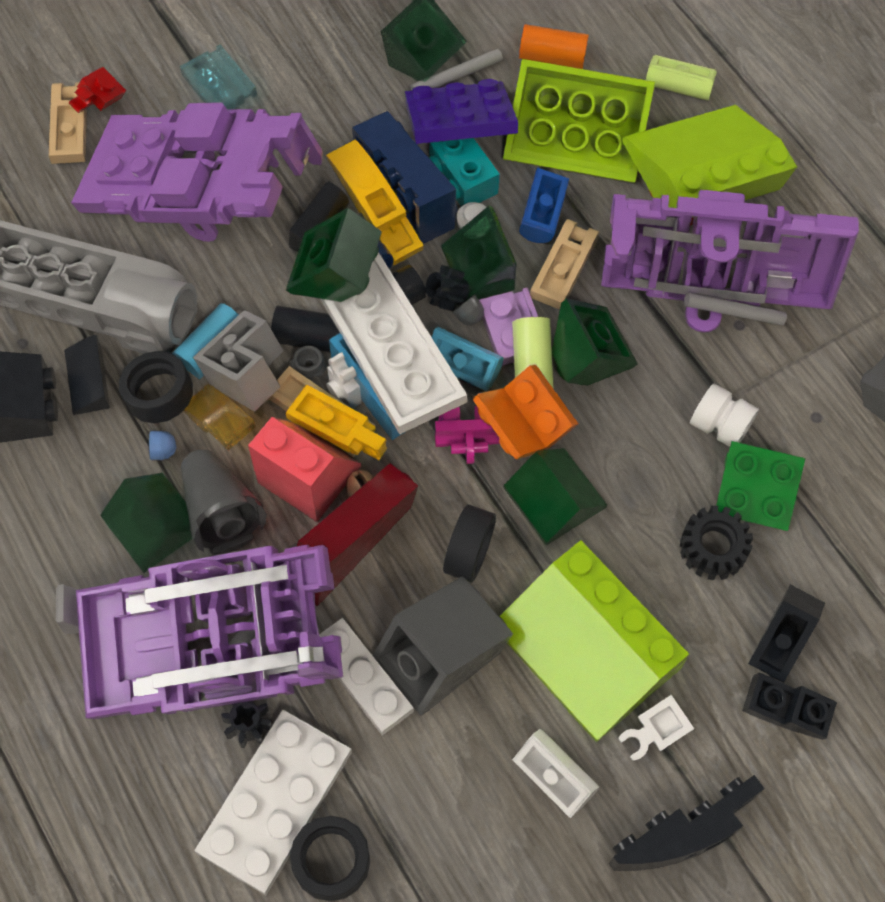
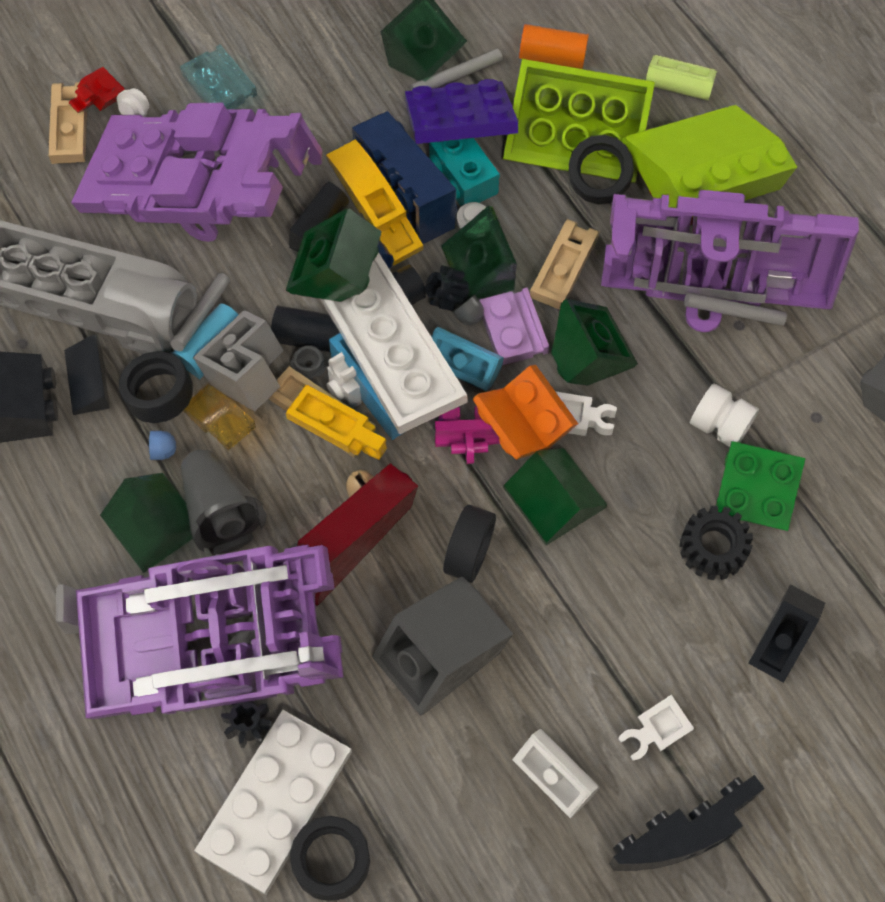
coral slope [248,417,361,522] -> none
white plate [319,618,414,736] -> none
lime slope [499,540,689,743] -> none
yellowish green brick [512,317,554,389] -> none
blue brick [519,167,570,243] -> none
black slope [742,673,837,740] -> none
none -> white plate [117,88,149,117]
none -> light grey bar [170,273,230,351]
none -> white plate [556,392,617,436]
none -> black tyre [568,135,634,204]

